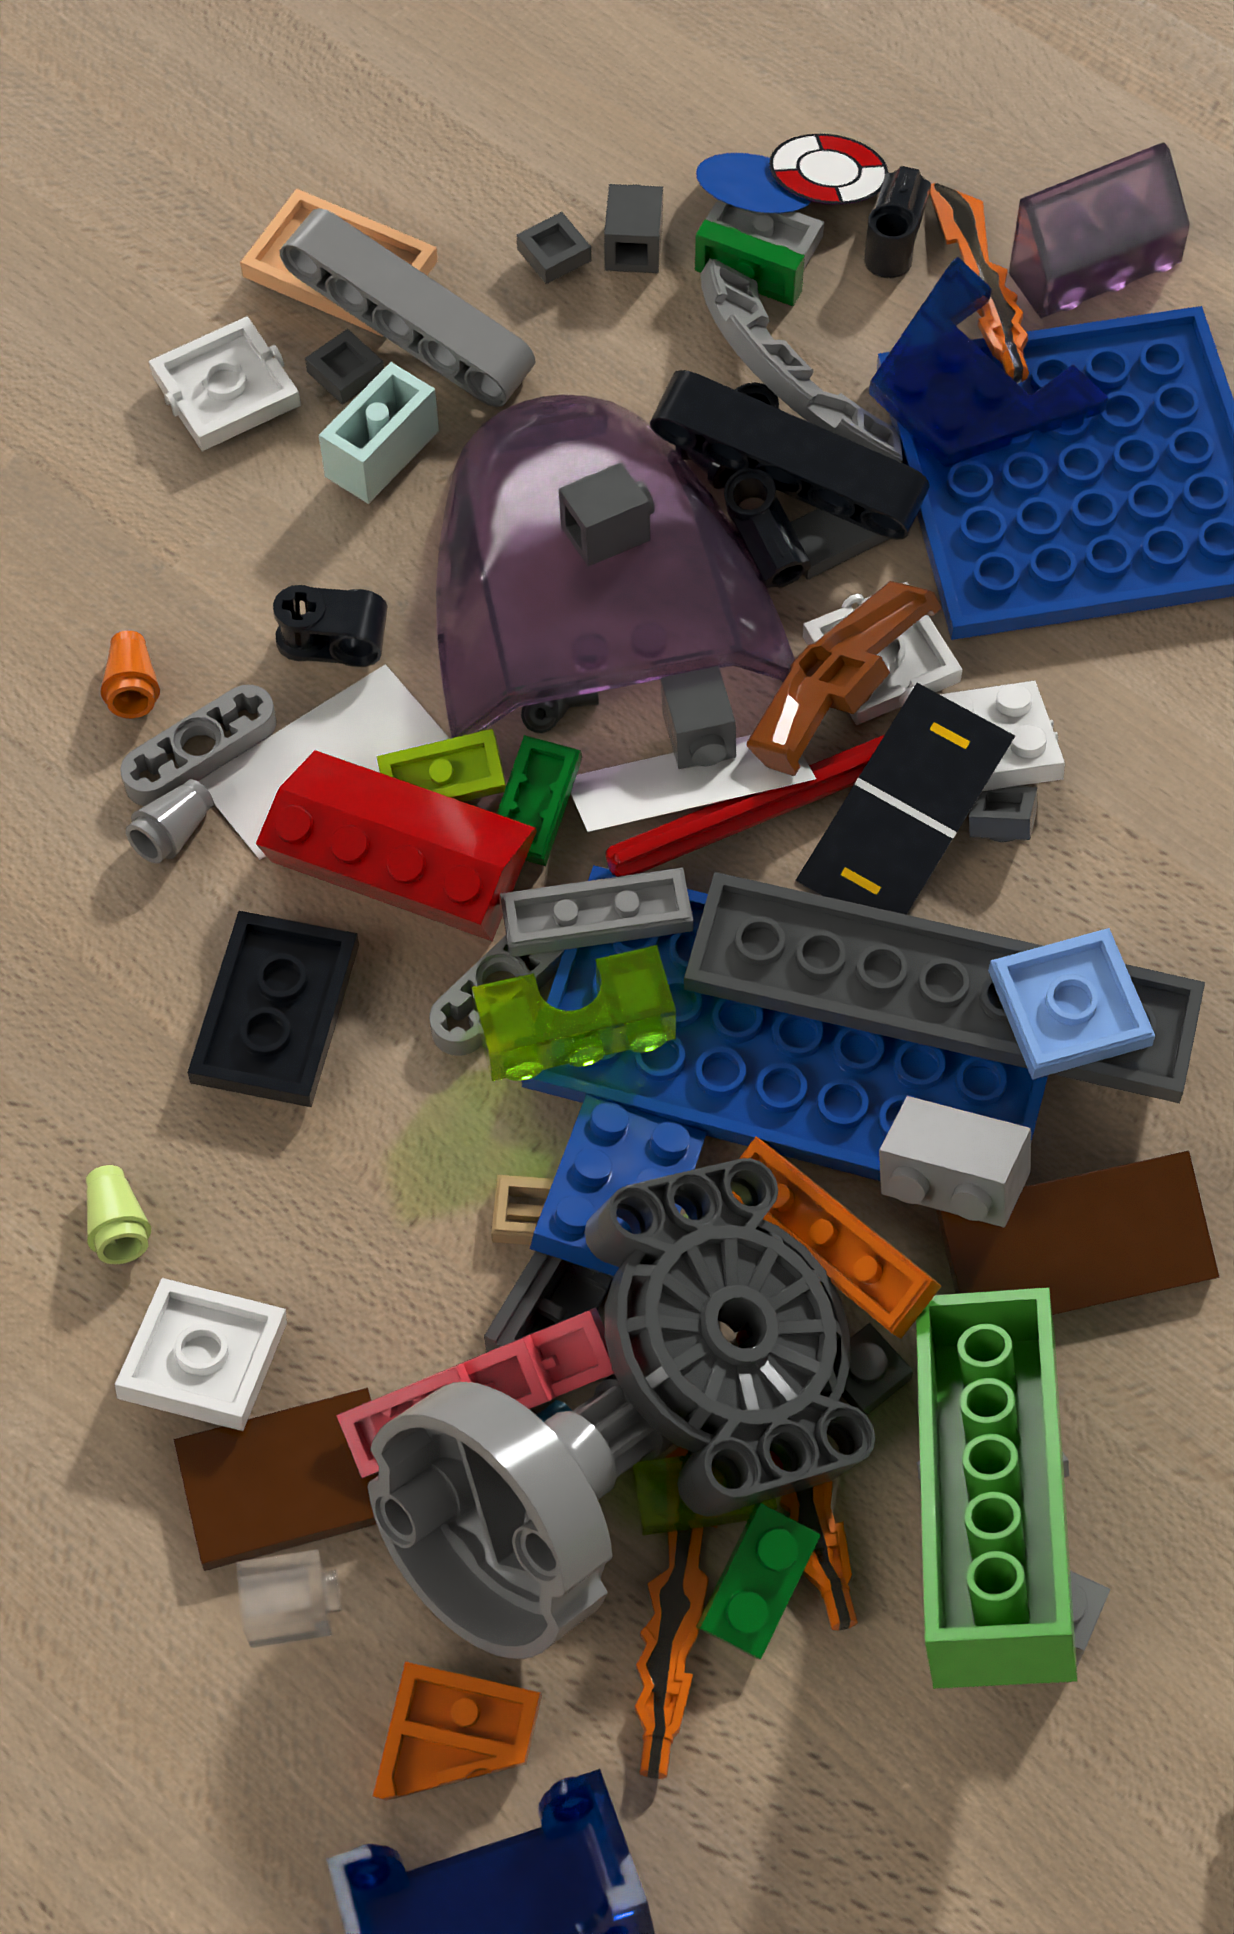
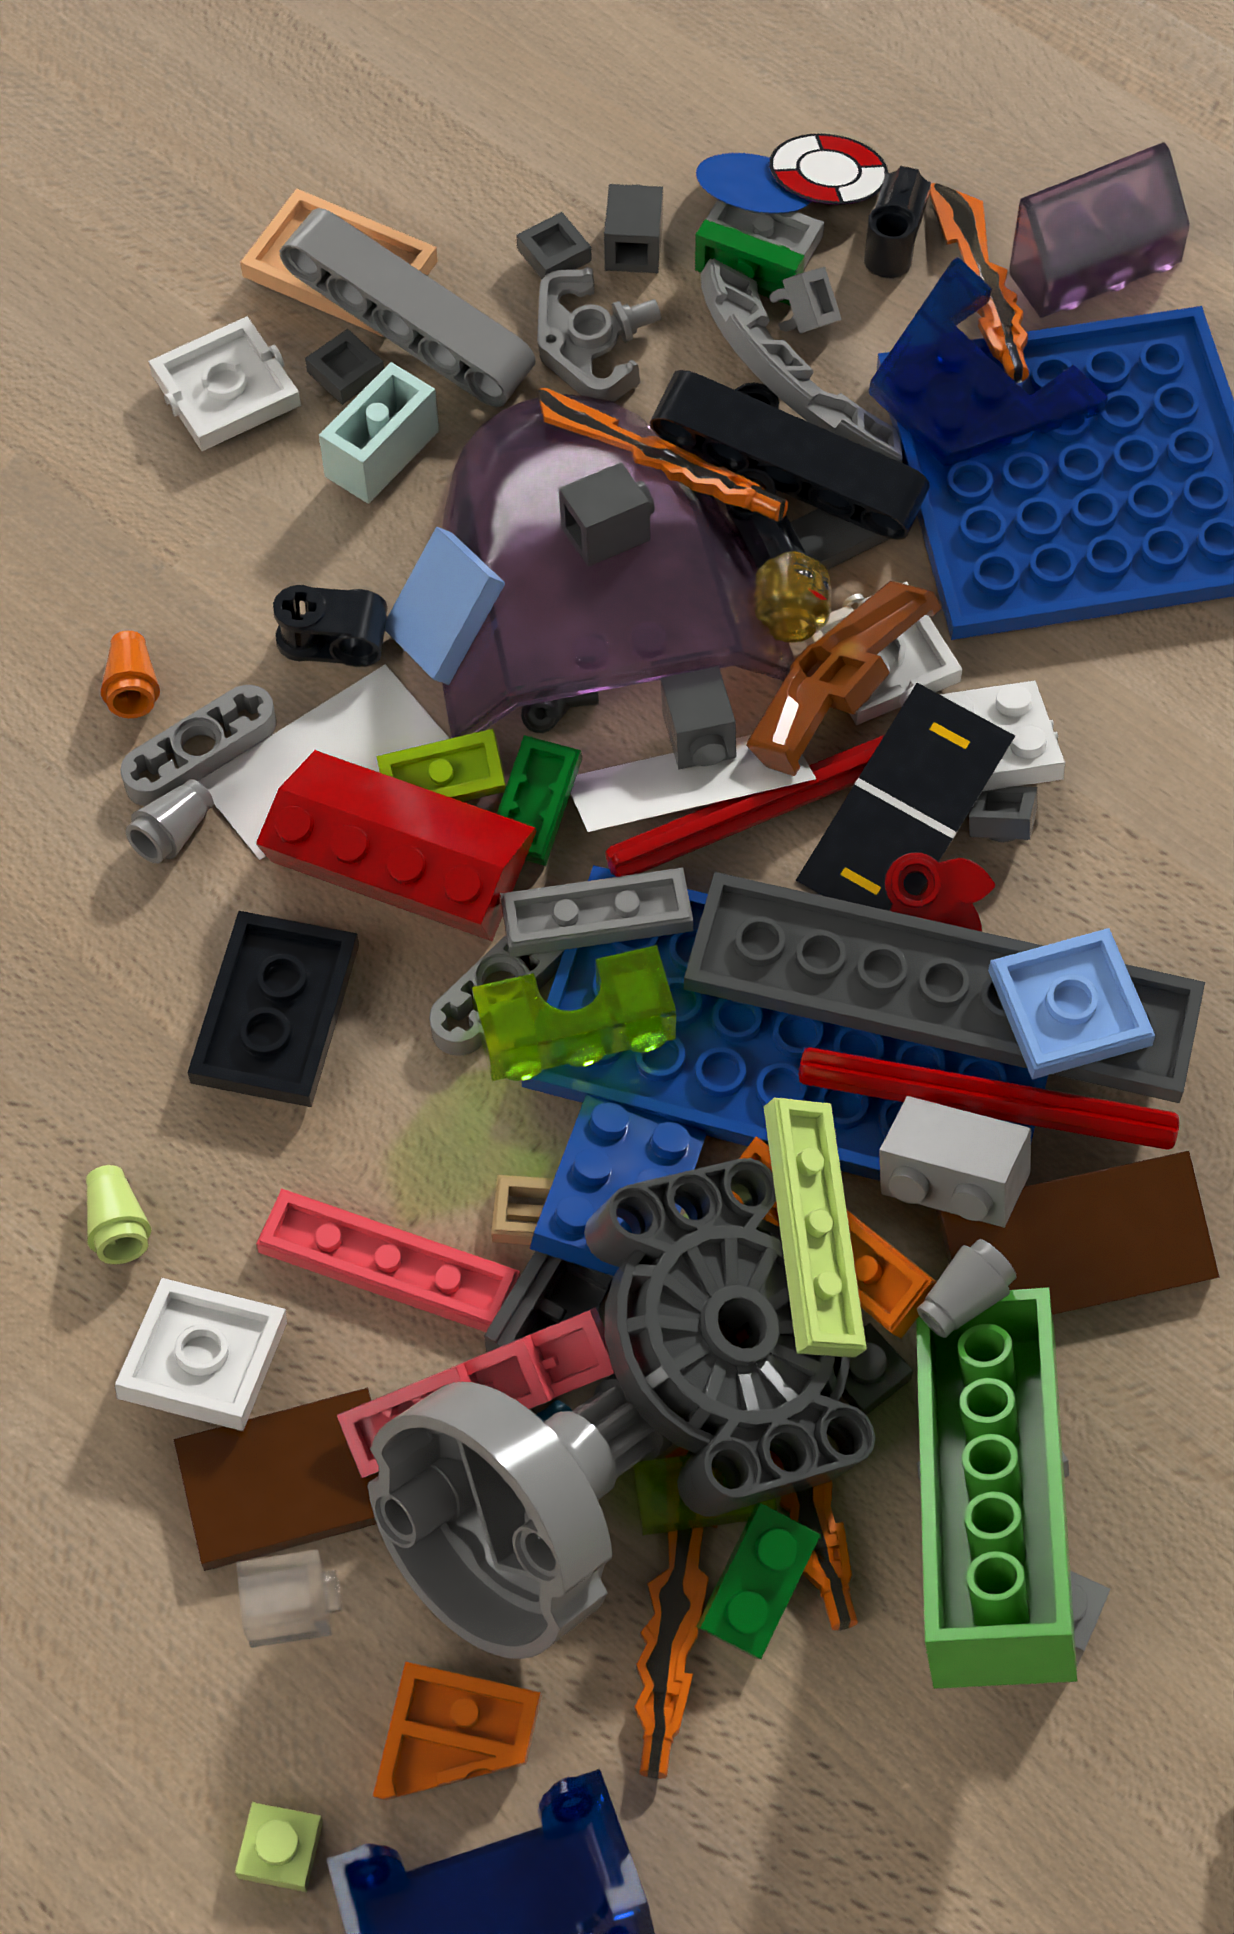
none -> yellowish green plate [235,1802,323,1892]
none -> coral tile [256,1189,520,1332]
none -> light blue tile [385,527,505,685]
none -> light grey piece [537,267,661,406]
none -> orange sword [538,388,788,522]
none -> clear yellow head [754,552,831,643]
none -> yellowish green tile [764,1097,867,1358]
none -> light grey tile [769,267,842,334]
none -> red axle [799,1047,1180,1150]
none -> red plate [885,853,995,932]
none -> light grey cone [917,1239,1017,1338]

